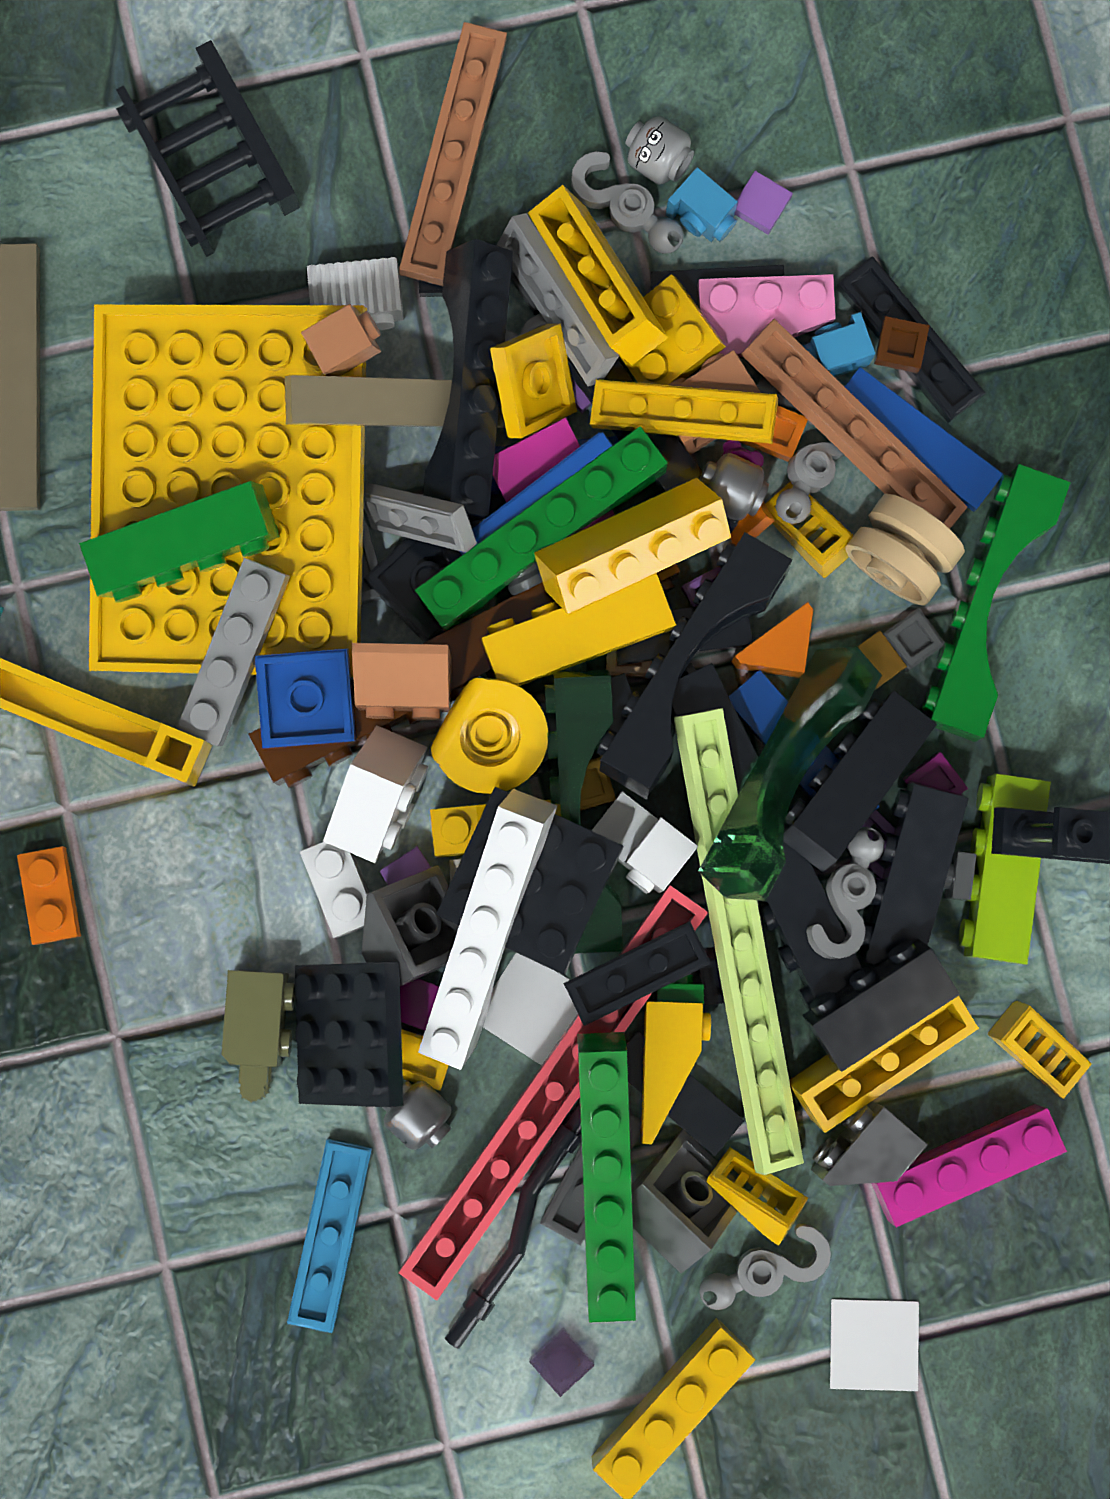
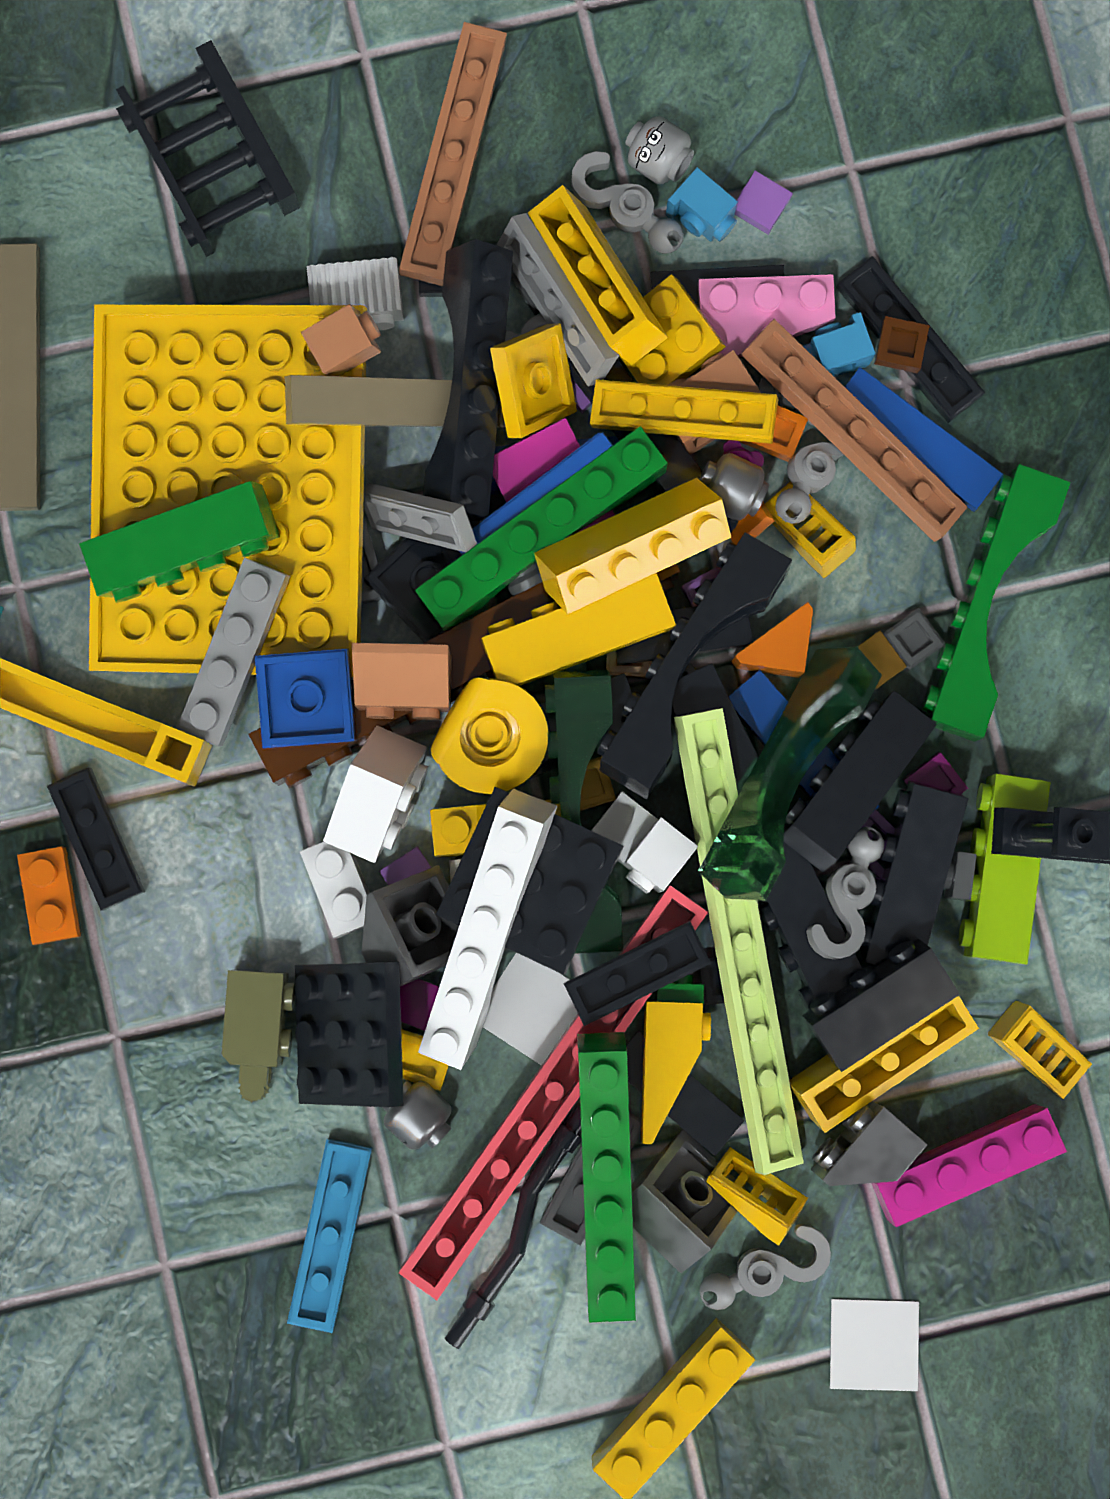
clear purple plate [529,1327,595,1397] -> none
tan wheel [845,494,965,606] -> none
none -> black tile [47,767,145,911]

